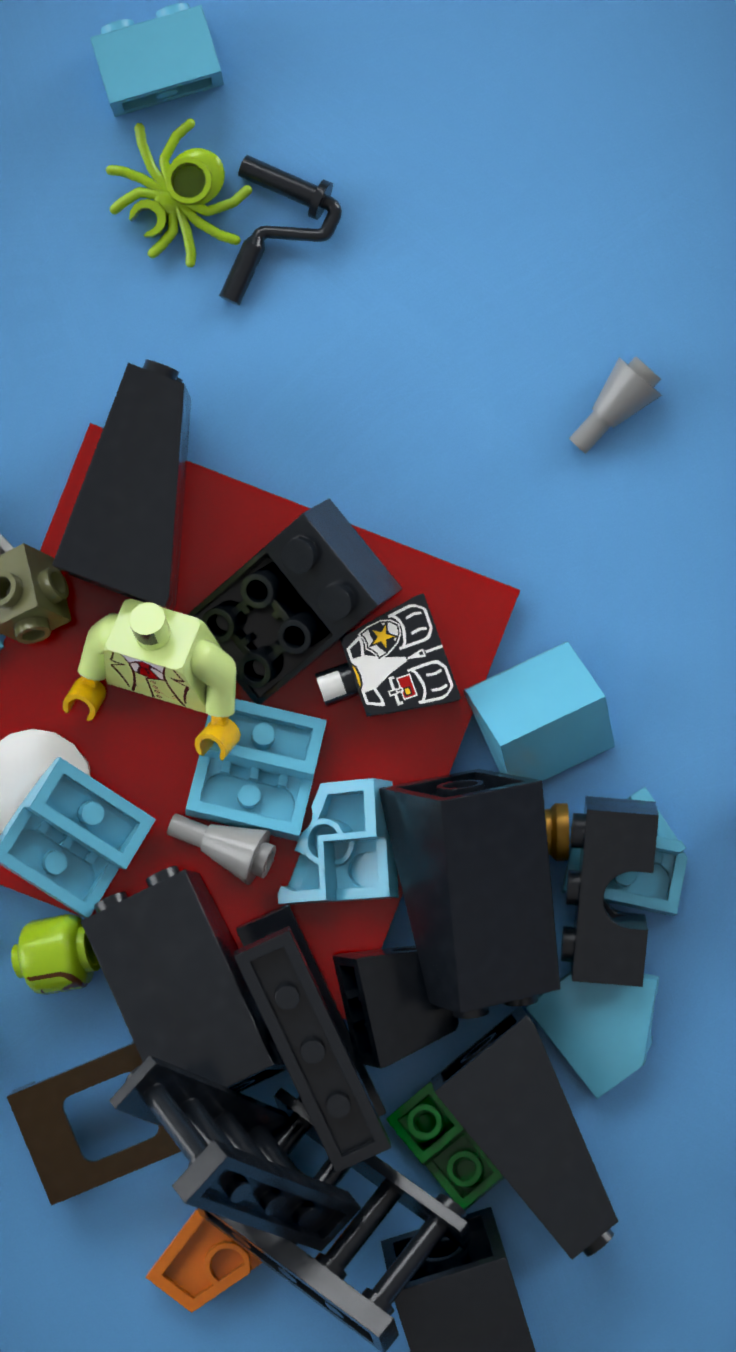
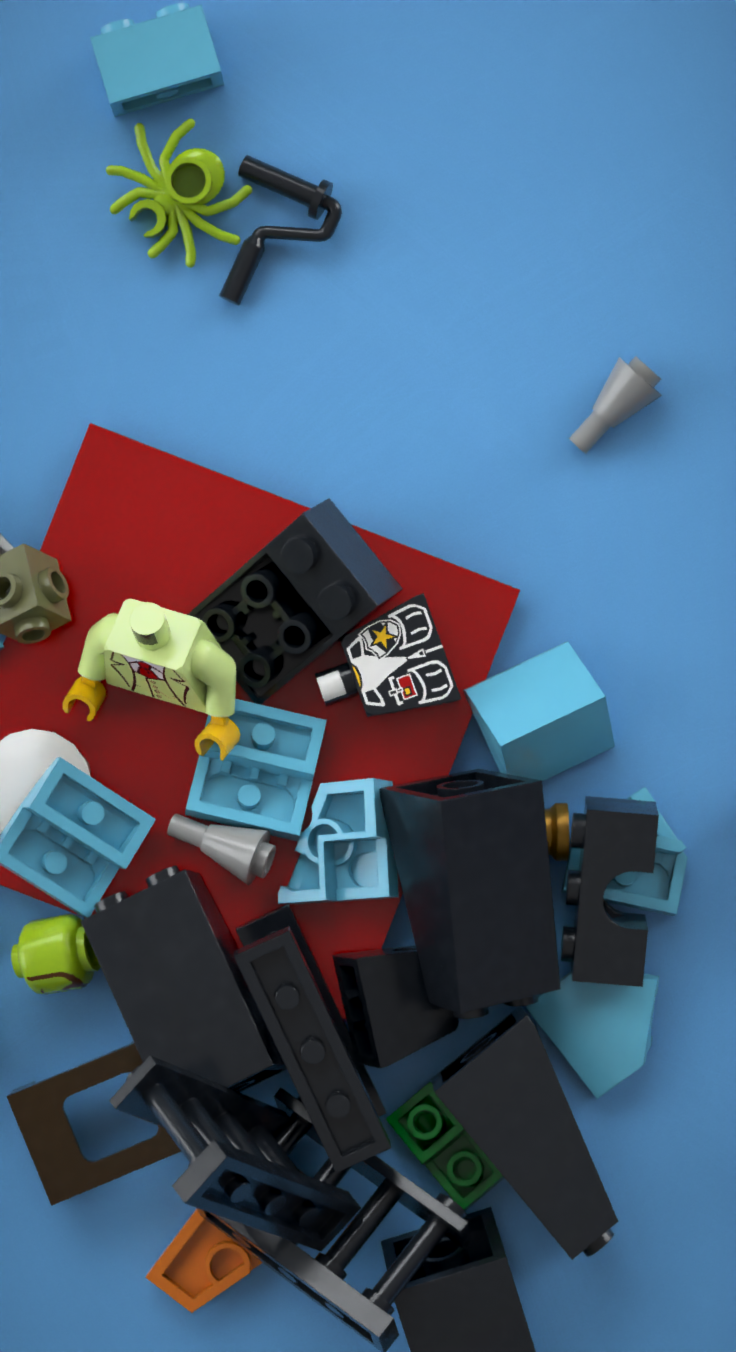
black slope [52,359,191,611] -> none

